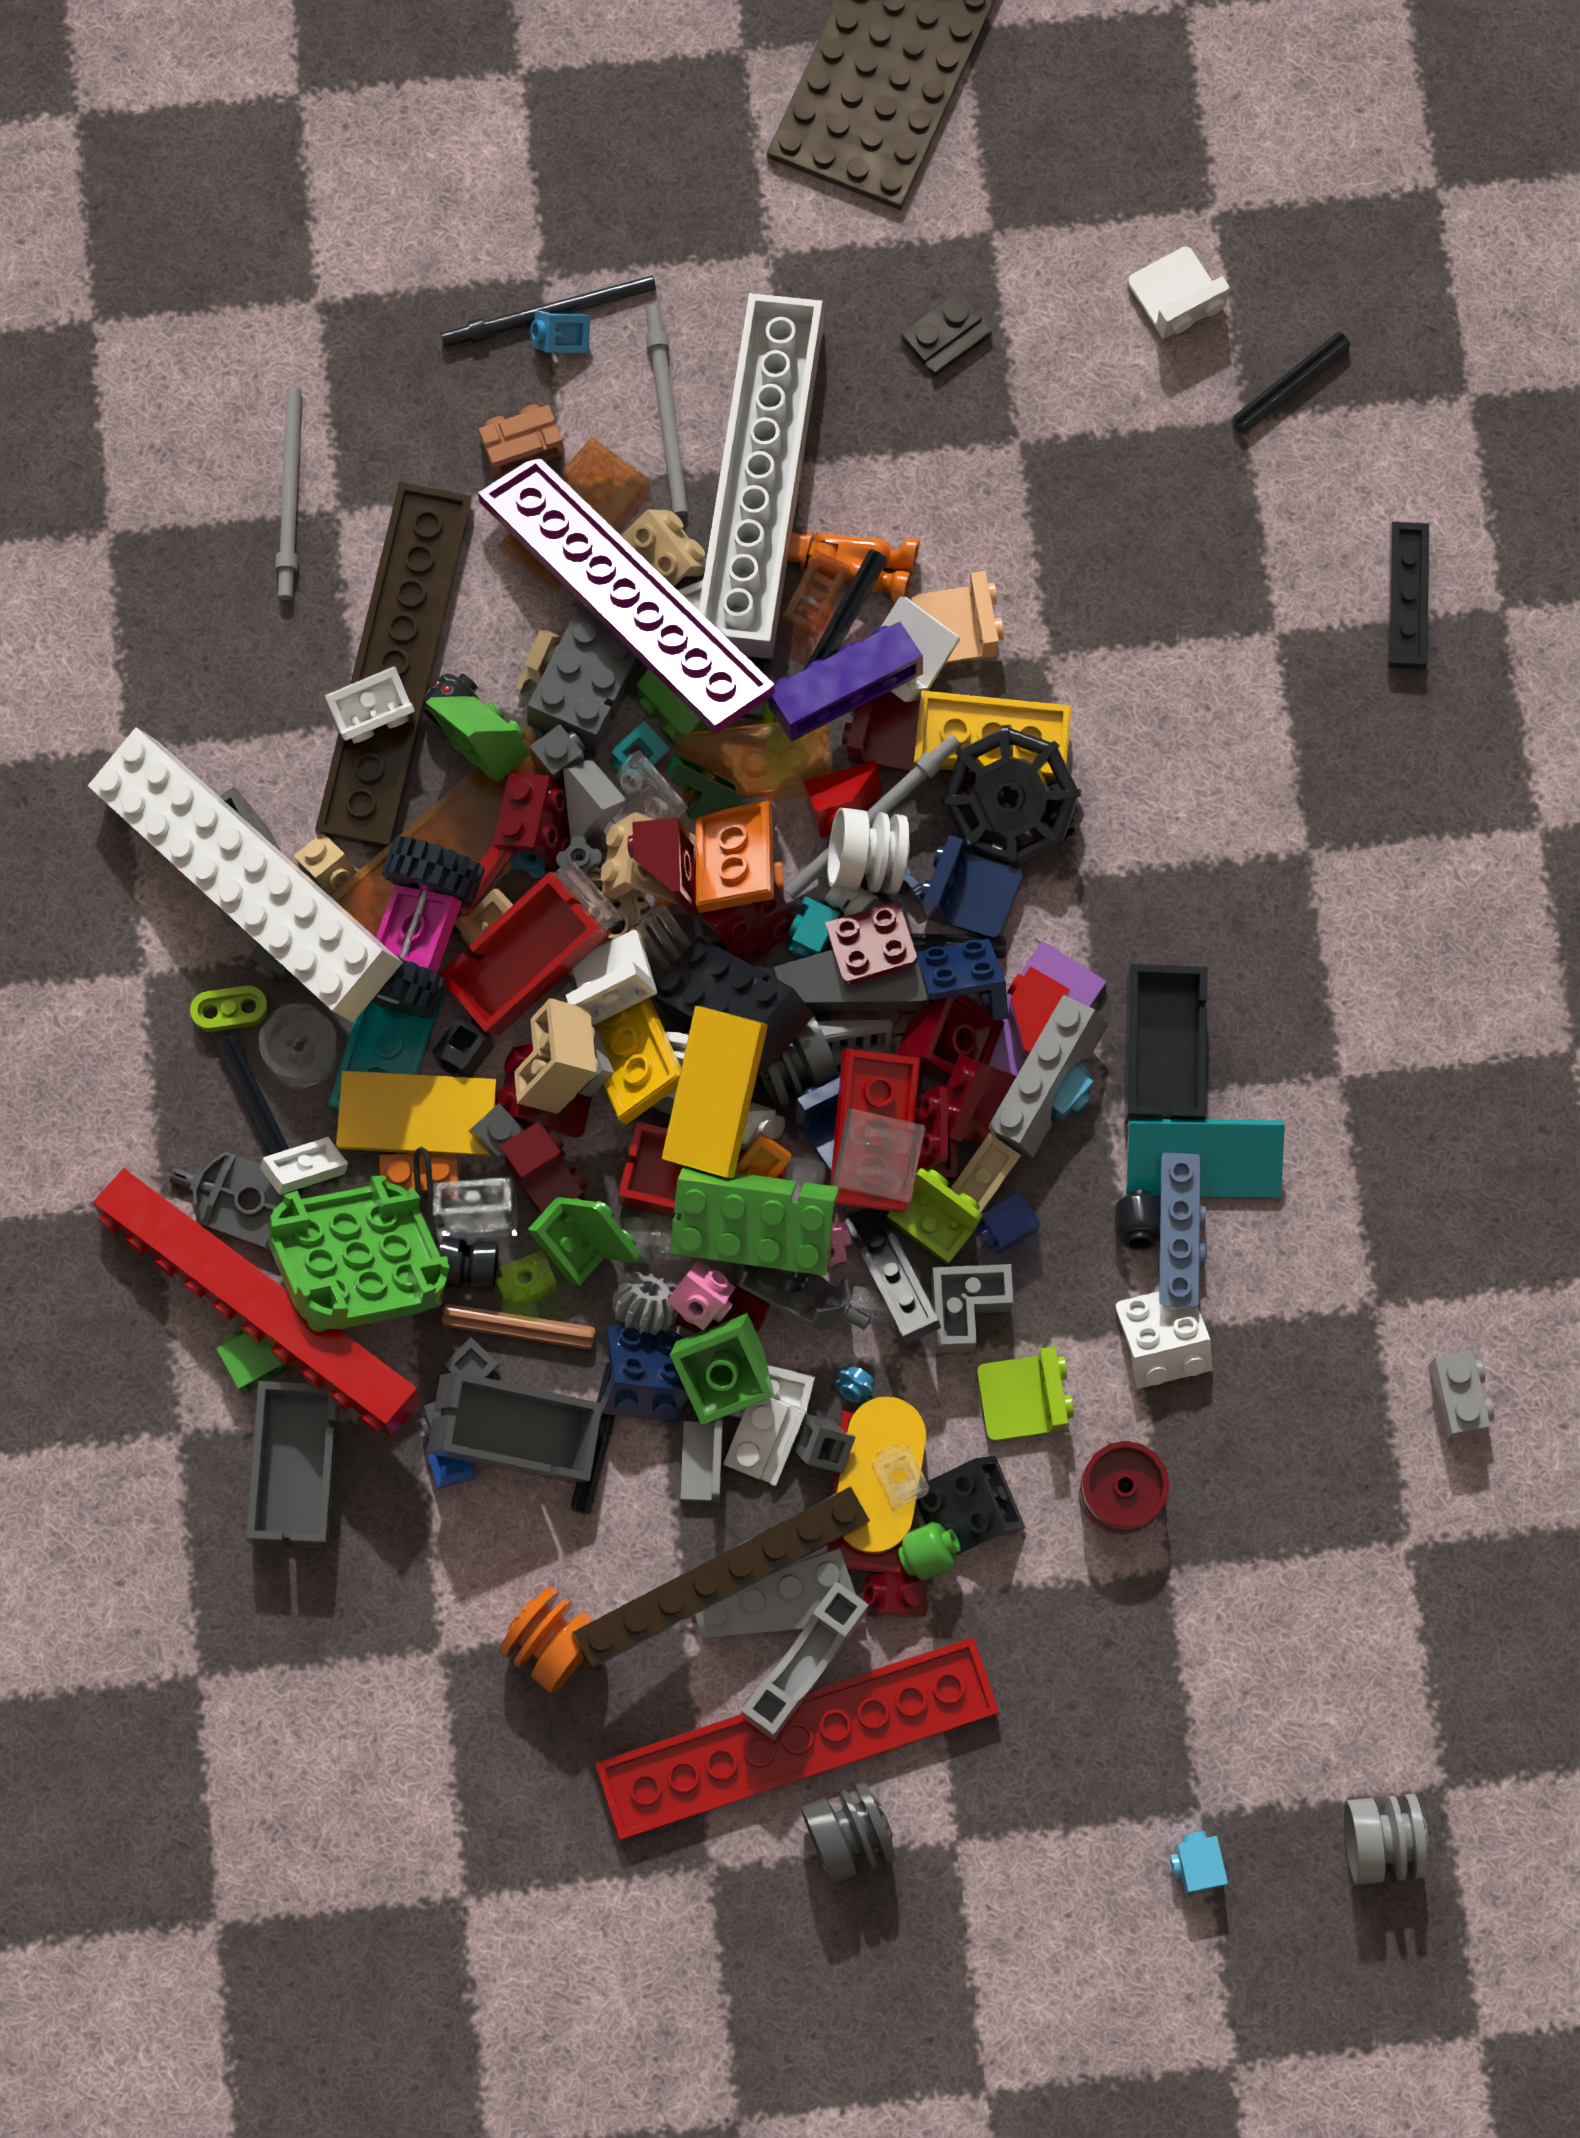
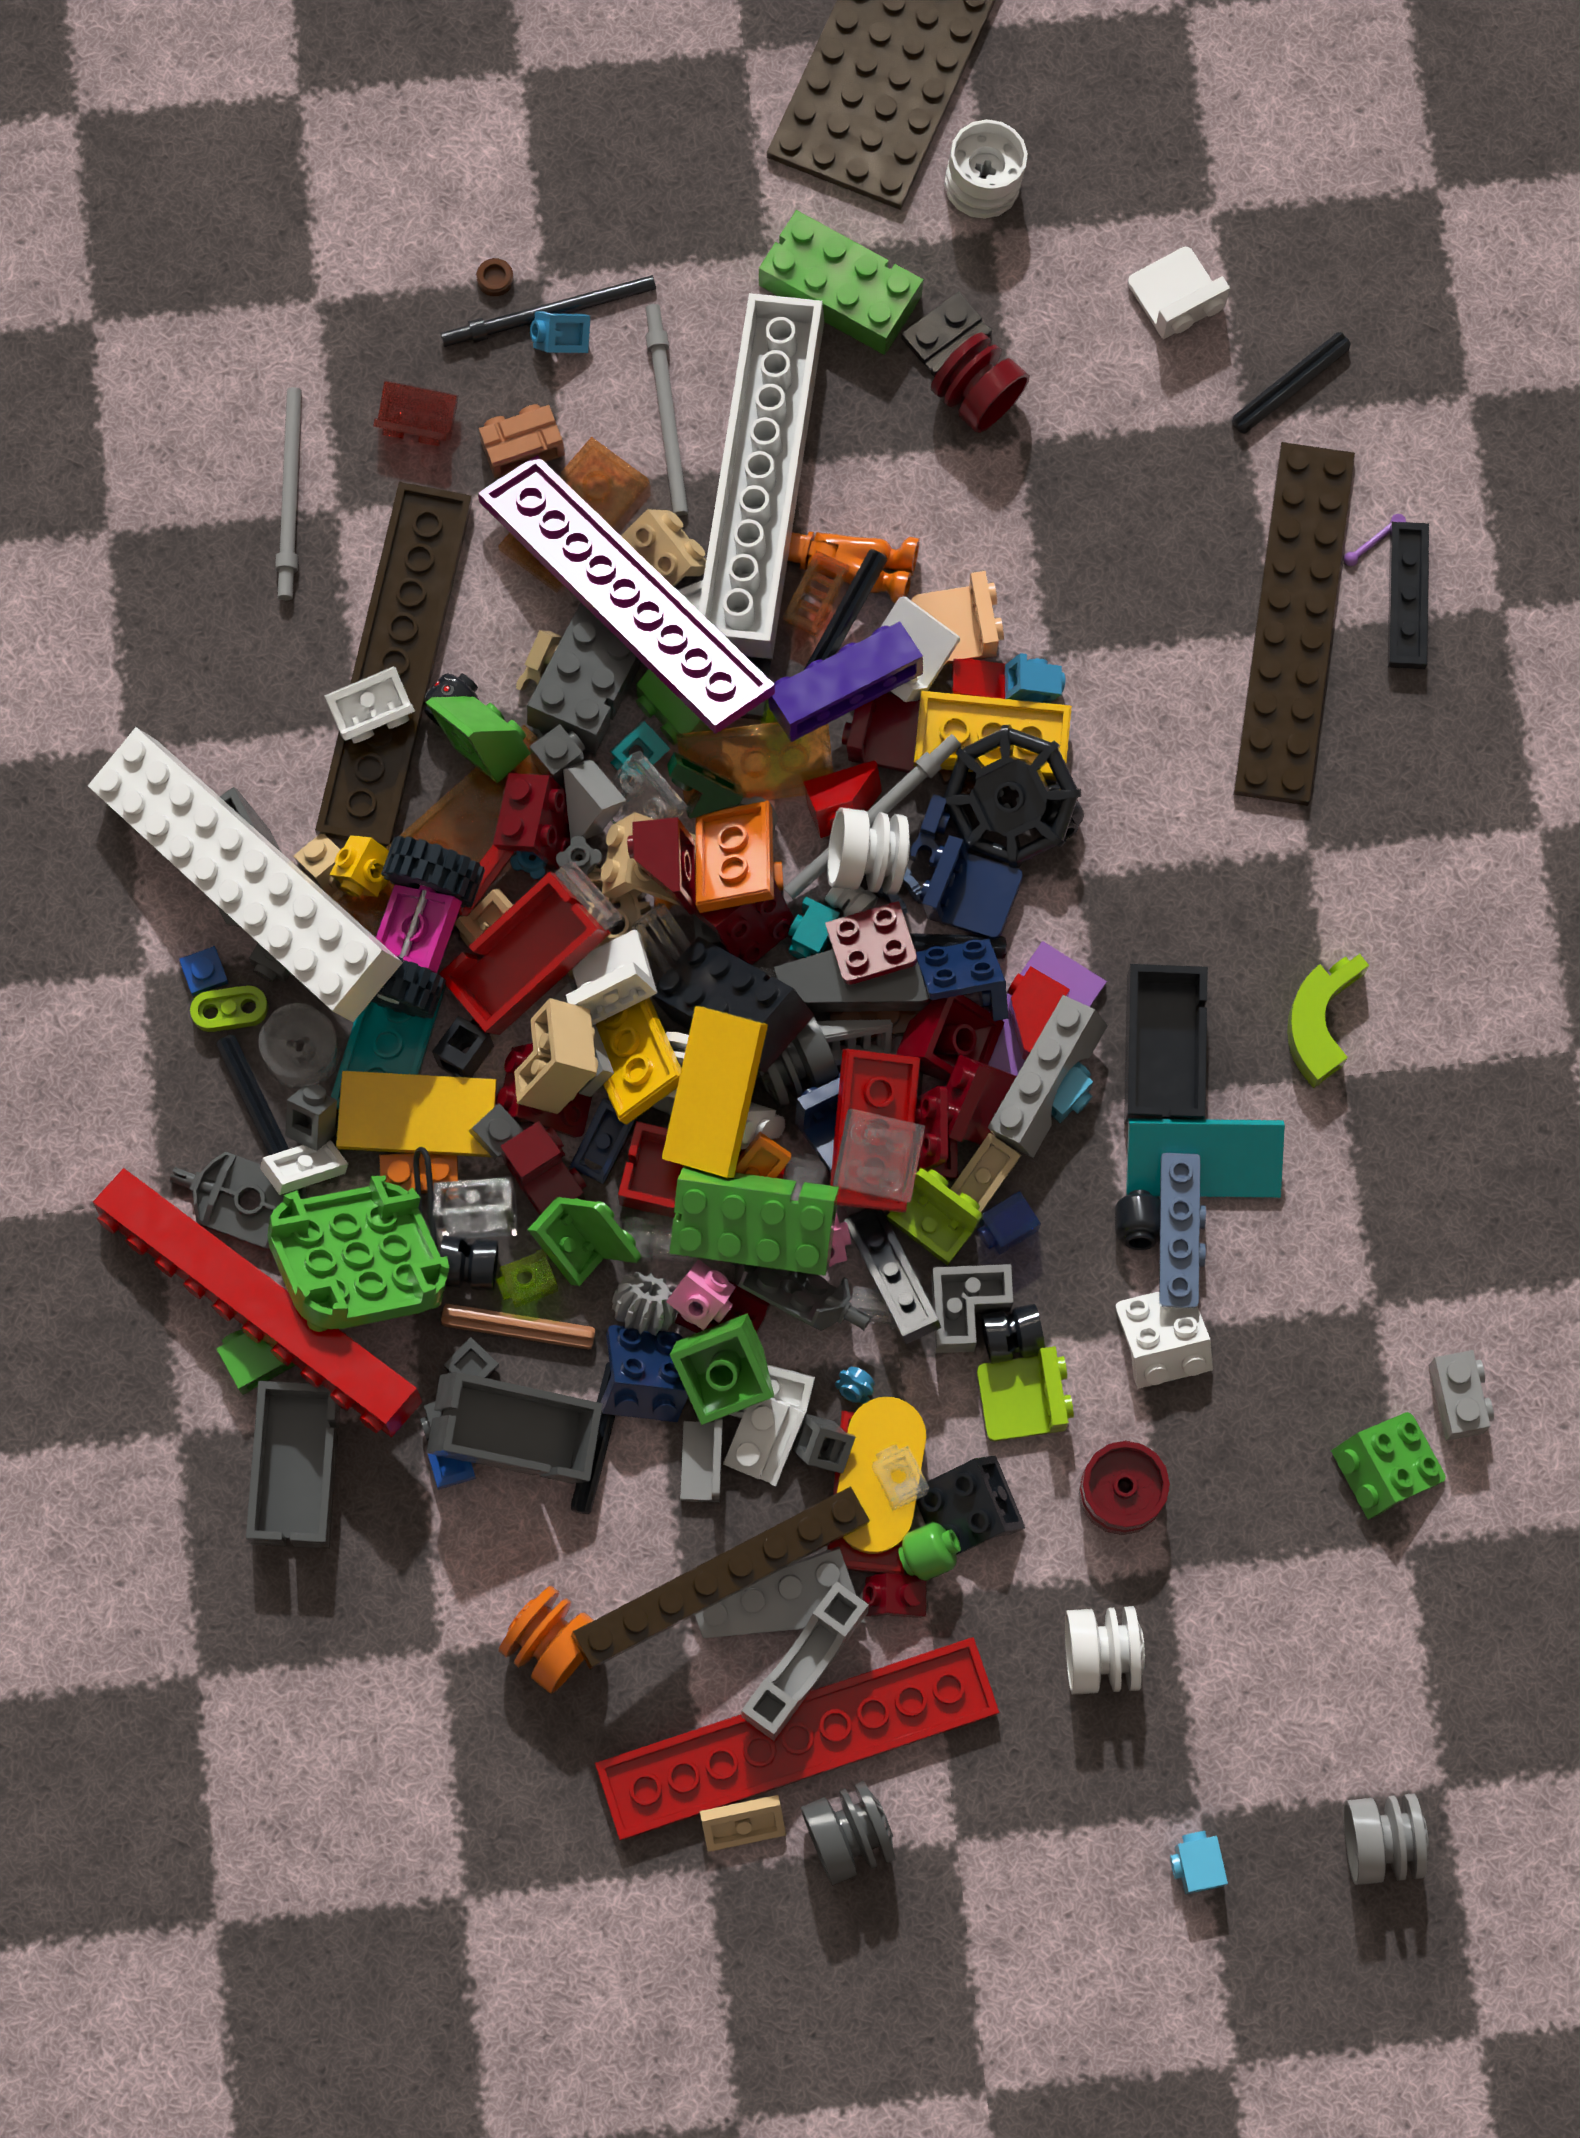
none -> blue plate [179,946,229,996]
none -> dark grey brick [285,1085,338,1151]
none -> yellow brick [329,835,389,898]
none -> clear red bracket [373,381,459,446]
none -> reddish brown tile [476,258,514,296]
none -> dark blue slope [569,1098,641,1184]
none -> tan plate [700,1795,786,1852]
none -> bright green piece [759,210,923,355]
none -> dark blue plate [910,794,951,868]
none -> dark red wheel [931,332,1030,433]
none -> white wheel [944,119,1028,219]
none -> red slope [952,658,1005,699]
none -> black wheel [981,1304,1045,1364]
none -> dark azure brick [1005,653,1066,703]
none -> white wheel [1065,1606,1145,1695]
none -> dark brown plate [1233,442,1355,806]
none -> lime arch [1287,954,1369,1089]
none -> bright green bracket [1331,1412,1446,1520]
none -> medium lavender hinge [1344,514,1406,566]

